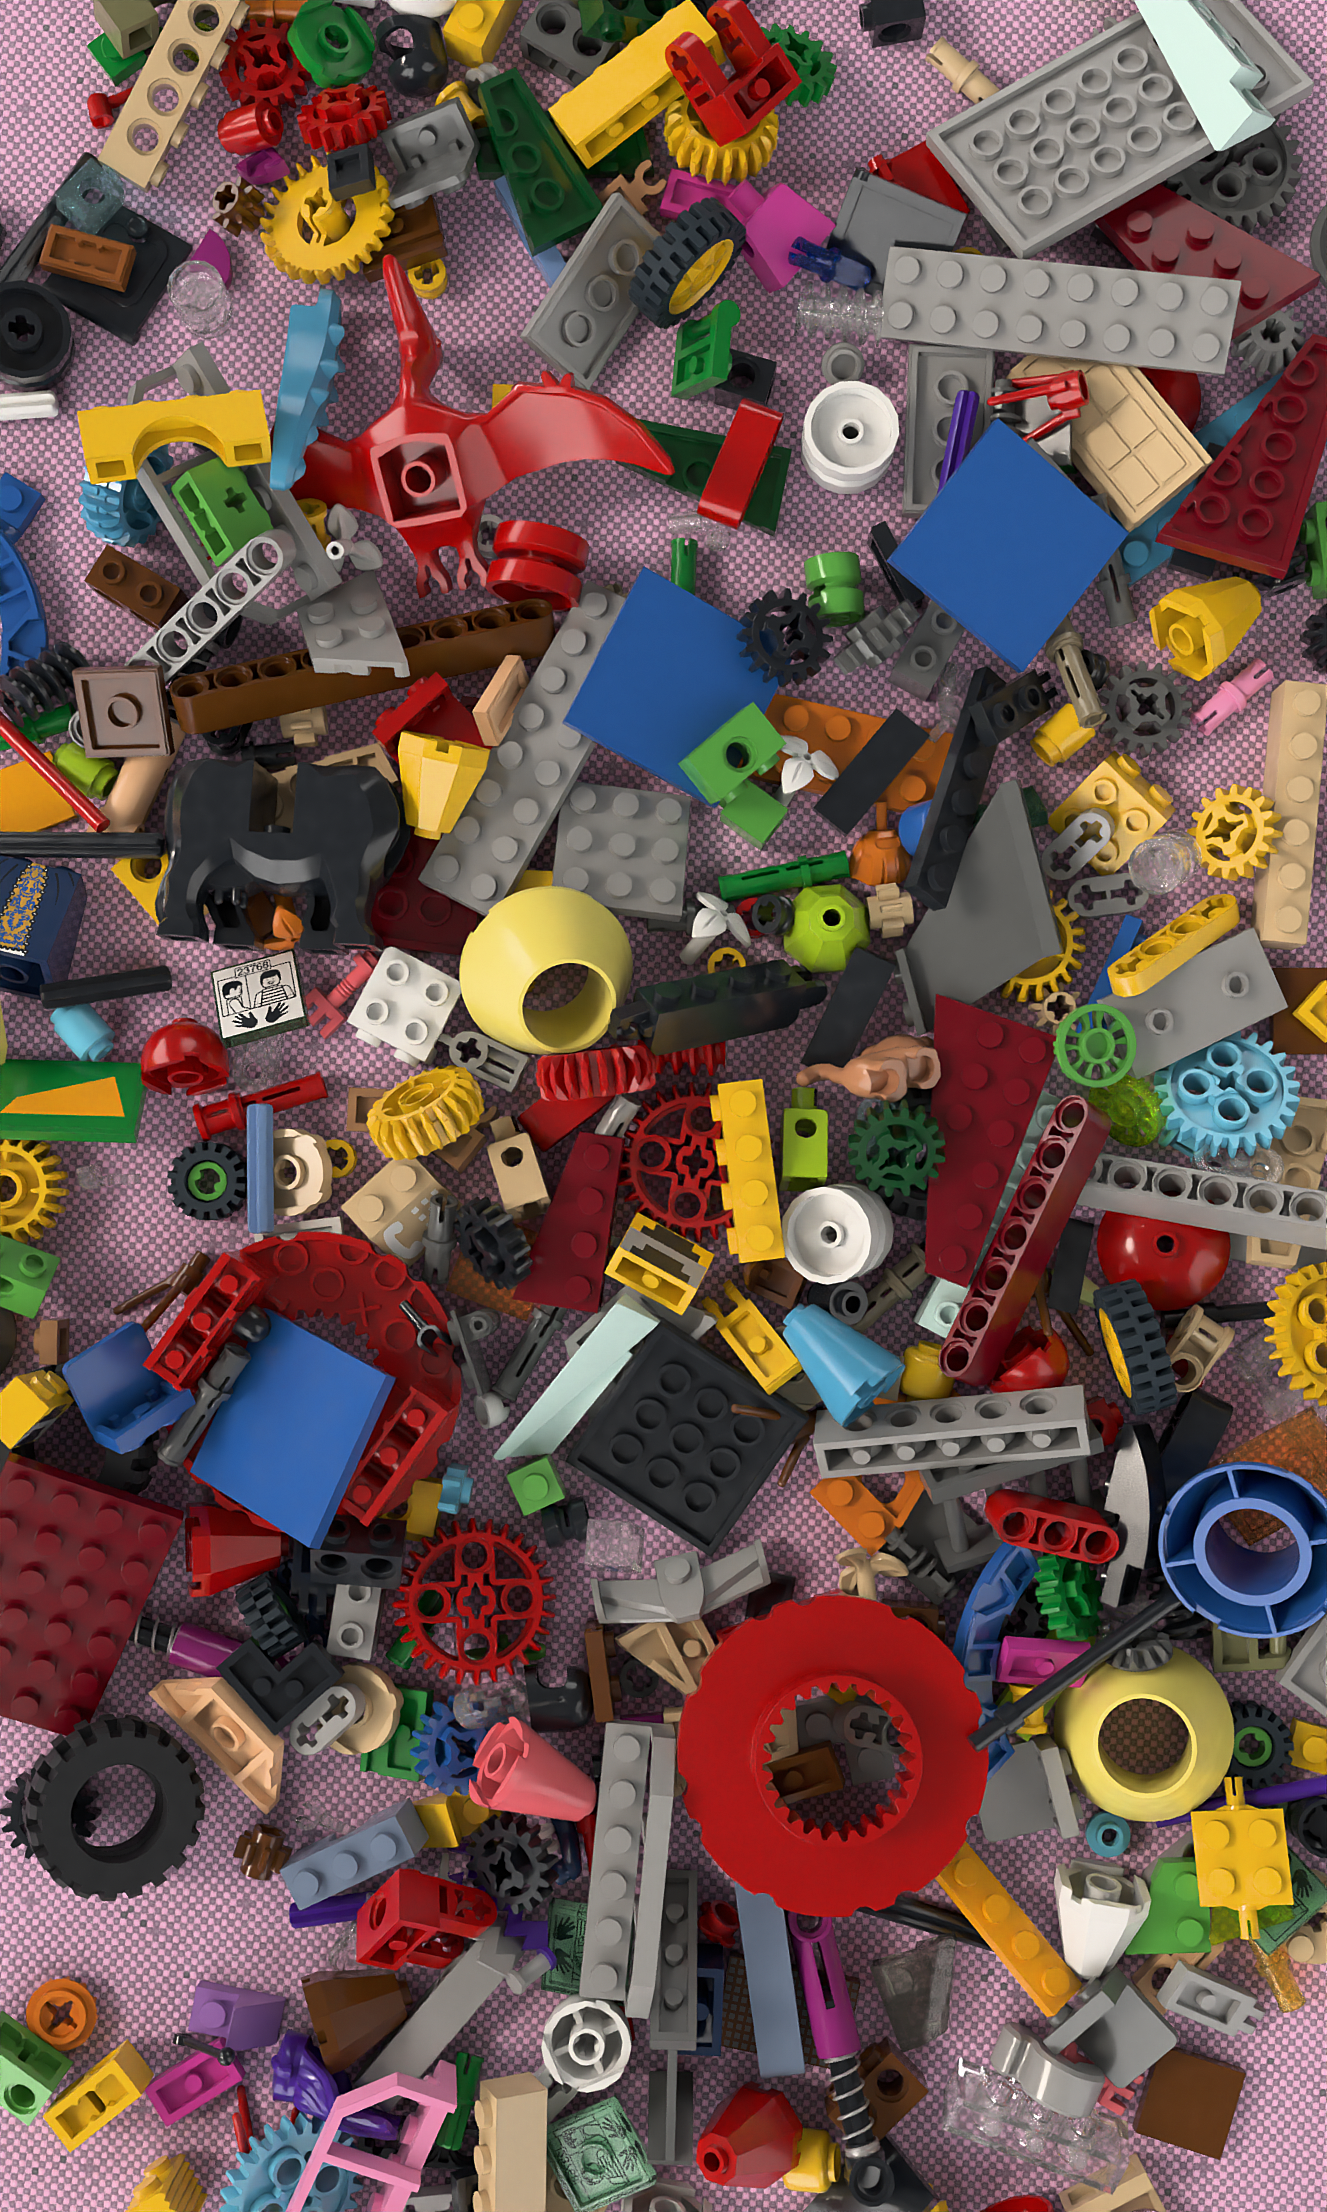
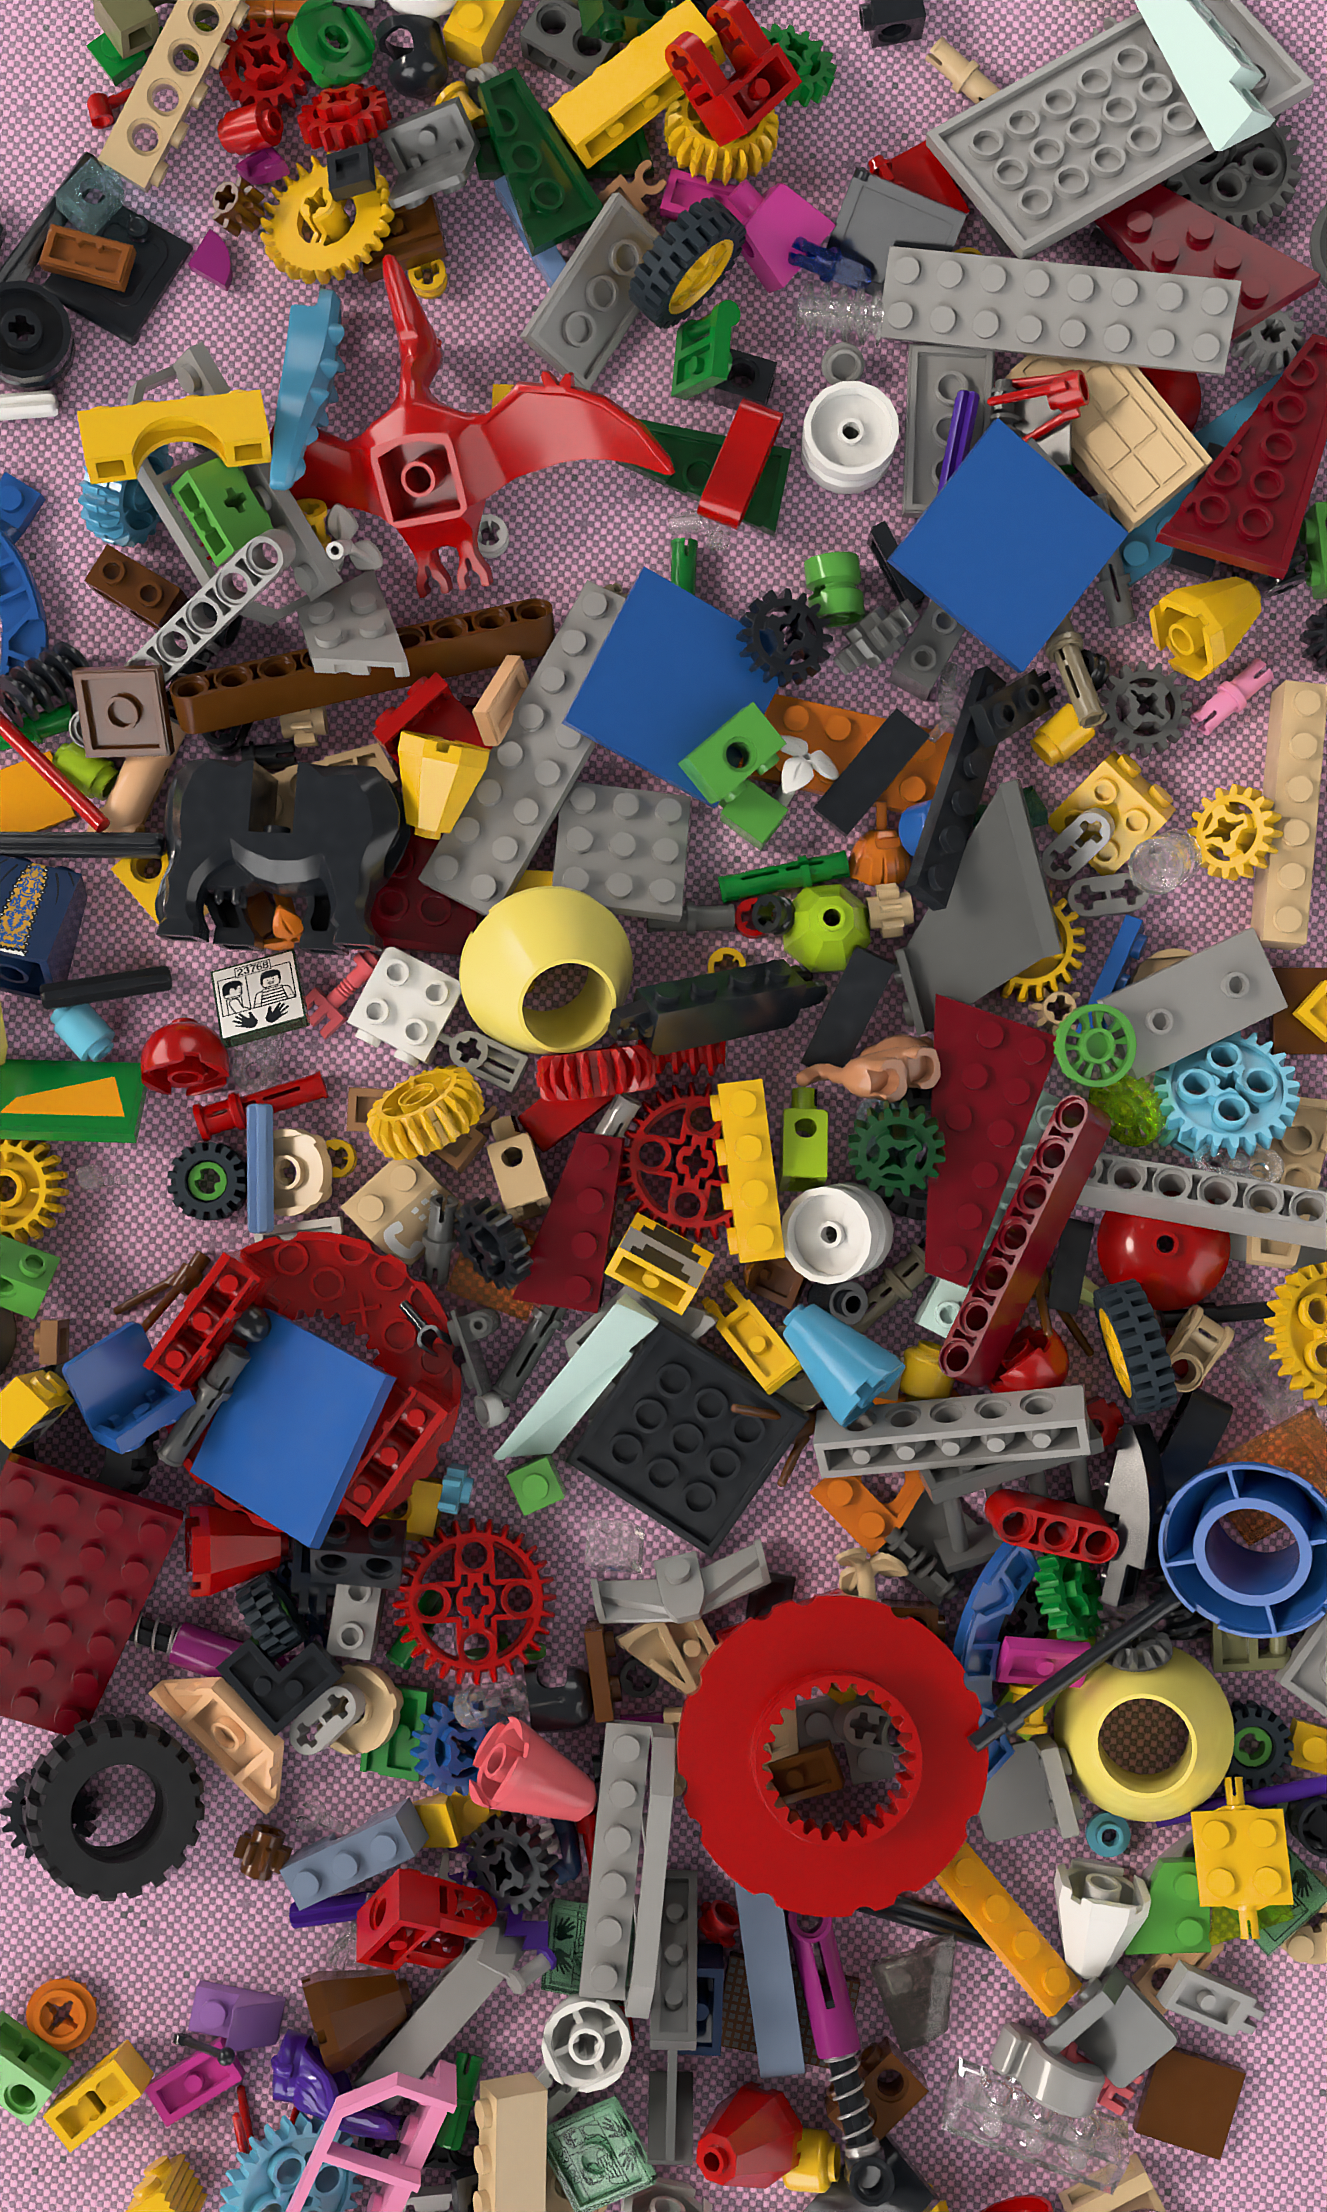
clear wheel [167,260,235,339] -> none
red wheel [485,520,590,612] -> none
black wheel [540,1496,593,1549] -> none
white plant [679,892,751,965] -> none
yellow beam [1107,894,1241,997] -> none
clear yellow pin [1247,1931,1306,2013] -> none

